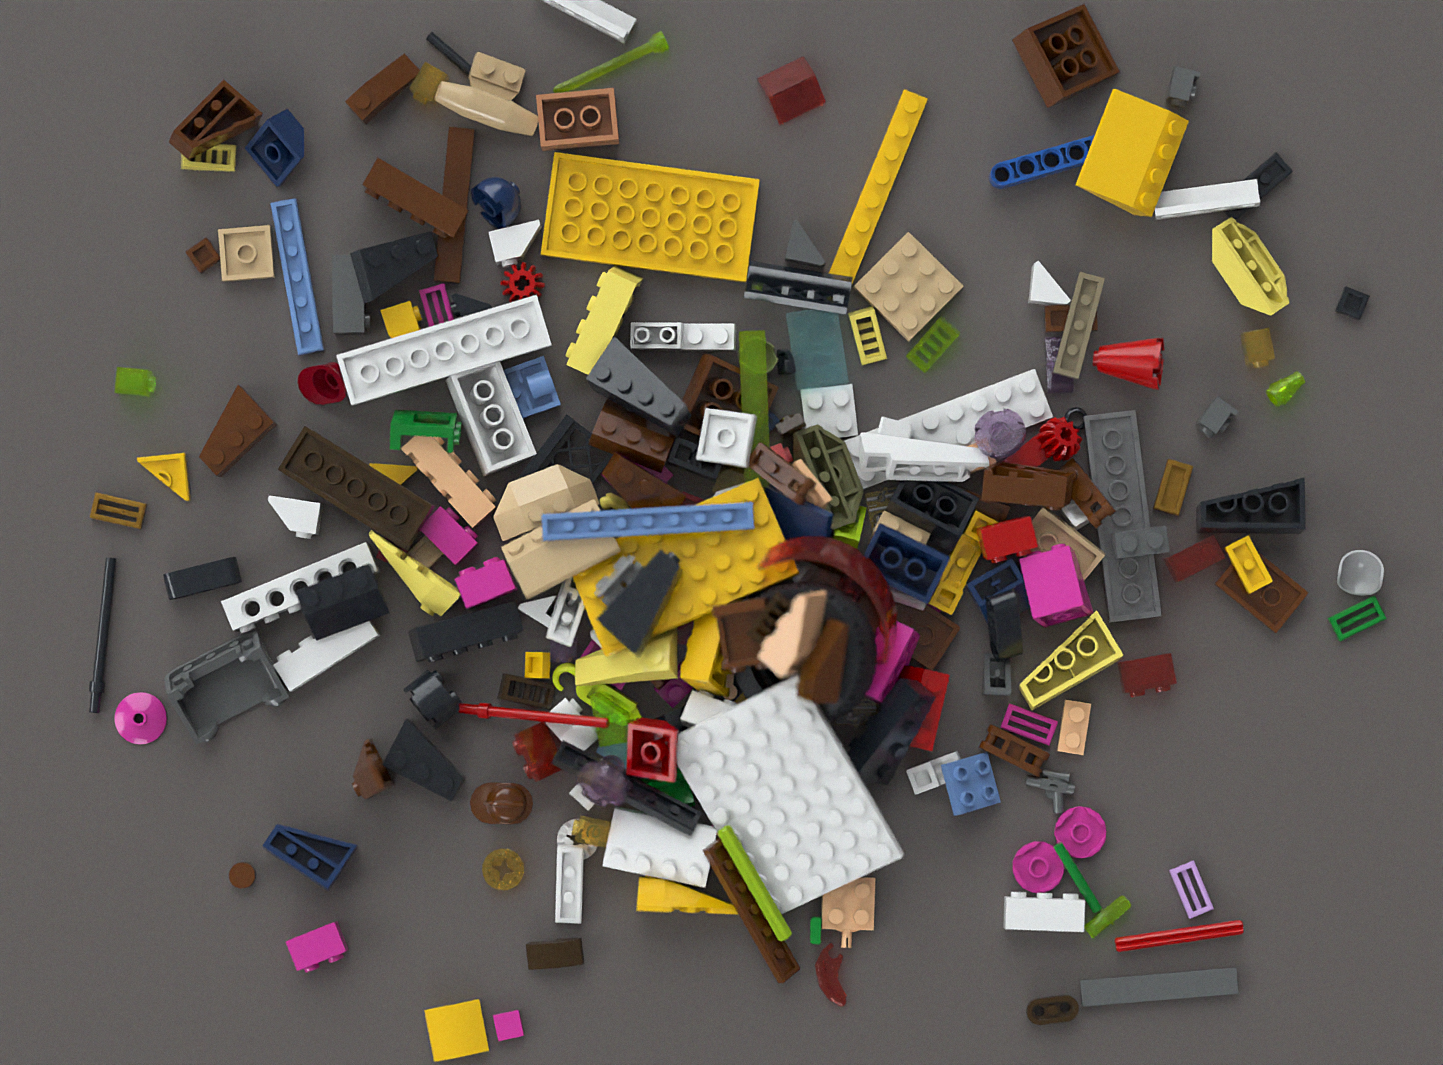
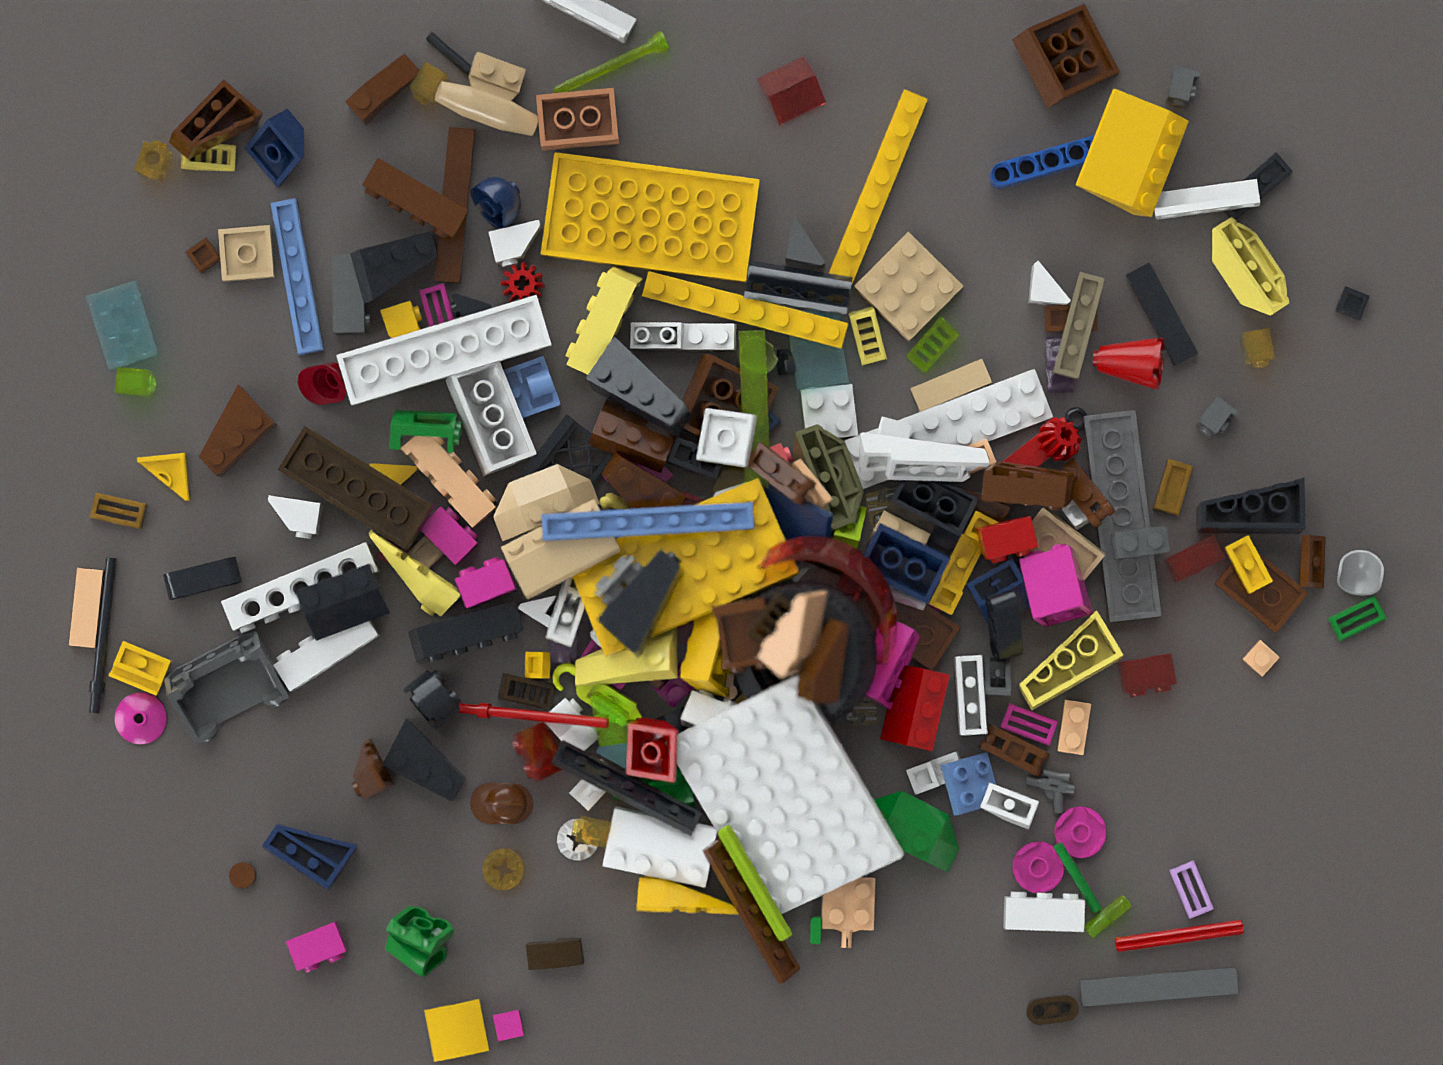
white tile [555,844,584,924] -> none
clear purple tile [576,755,629,807] -> none
slope [775,413,806,439] -> none
clear red piece [815,942,847,1007] -> none
black wedge [847,678,936,785] -> none
clear purple tile [974,409,1027,458] -> none
clear neon green cone [1266,371,1305,407] -> none
none -> light nougat tile [69,568,104,648]
none -> clear light blue plate [85,281,160,371]
none -> yellow plate [108,641,172,696]
none -> clear yellow brick [134,140,173,182]
none -> green piece [385,905,455,978]
none -> yellow plate [642,271,849,349]
none -> green wedge [873,791,959,872]
none -> tan tile [910,359,992,412]
none -> white brick [954,655,987,735]
none -> white slope [980,783,1039,829]
none -> black tile [1126,262,1198,366]
none -> light nougat plate [1242,640,1280,677]
none -> reddish brown plate [1299,535,1326,588]

